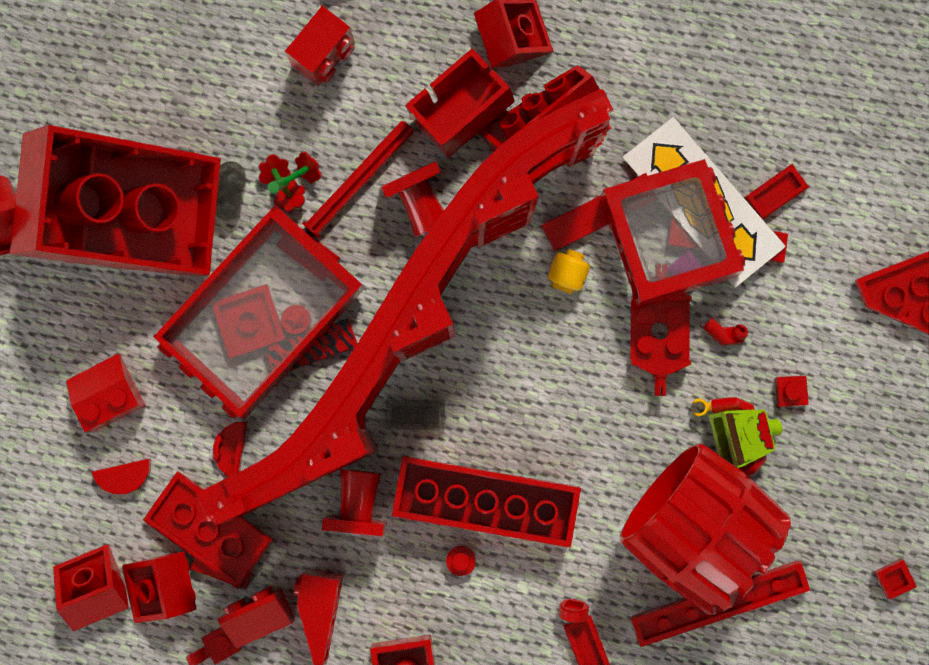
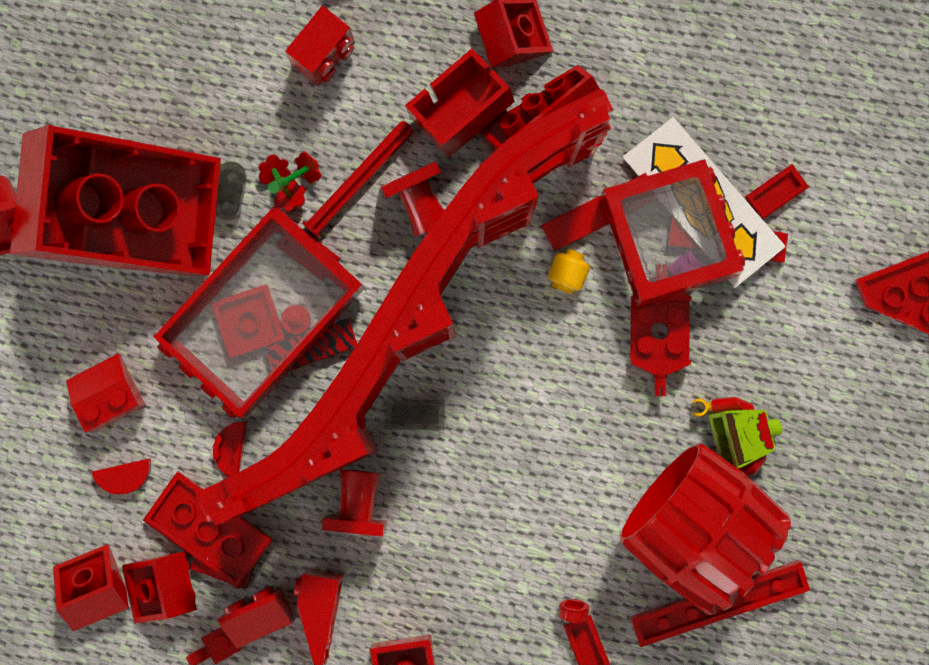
red brick [392,456,581,548] -> none
red plate [446,546,476,576] -> none
red arm [702,317,748,346] -> none
red plate [775,375,809,407] -> none
red plate [874,559,917,600] -> none

